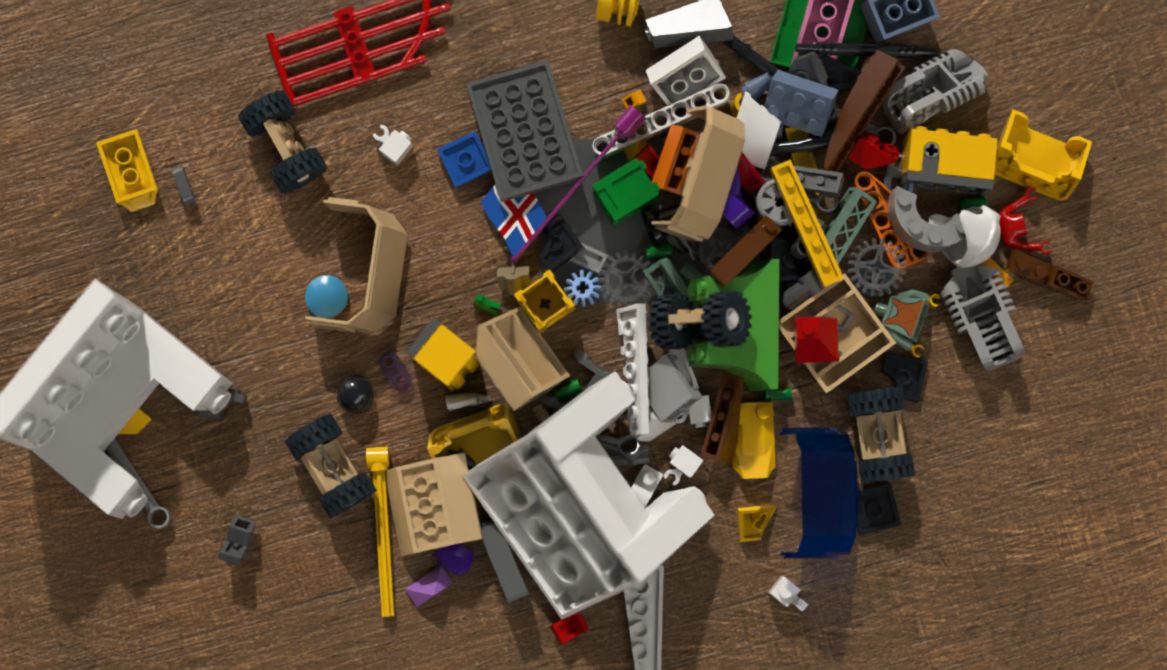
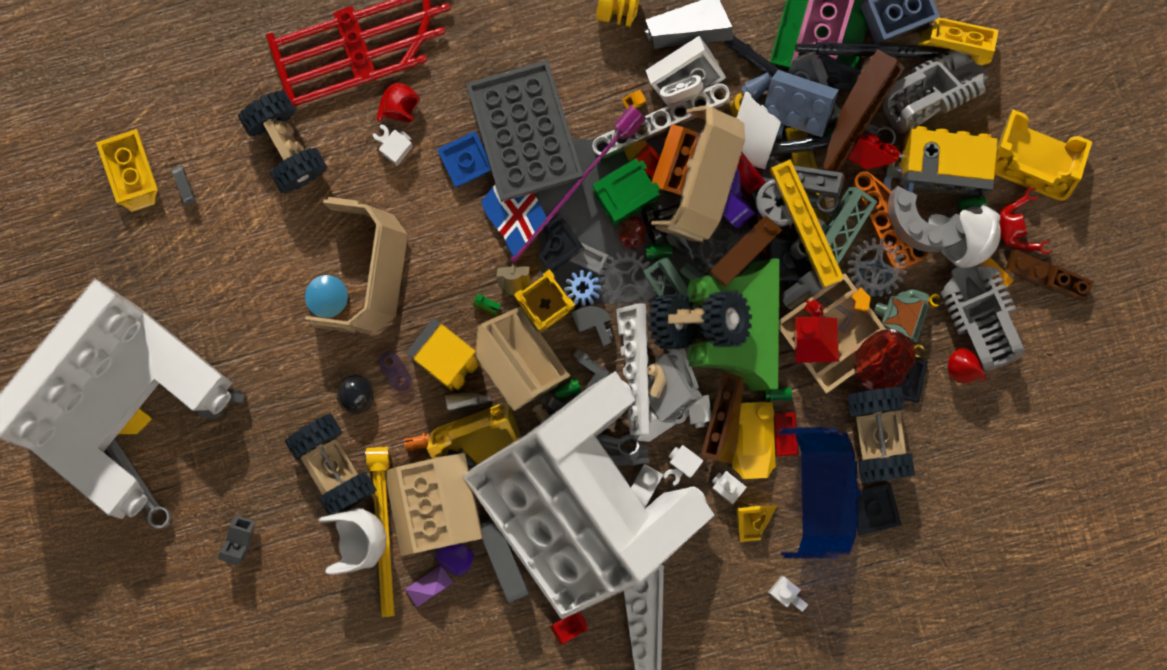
none -> white piece [318,507,387,575]
none -> red piece [376,83,420,123]
none -> orange pin [404,433,430,452]
none -> dark grey brick [571,306,614,348]
none -> clear red piece [618,216,647,249]
none -> tan arm [647,364,666,398]
none -> white plate [660,75,703,103]
none -> white brick [711,471,747,505]
none -> red tile [774,412,798,456]
none -> red plate [804,299,825,317]
none -> light orange piece [850,288,870,312]
none -> clear red tile [854,329,916,390]
none -> yellow slope [918,18,999,65]
none -> red piece [948,348,986,384]

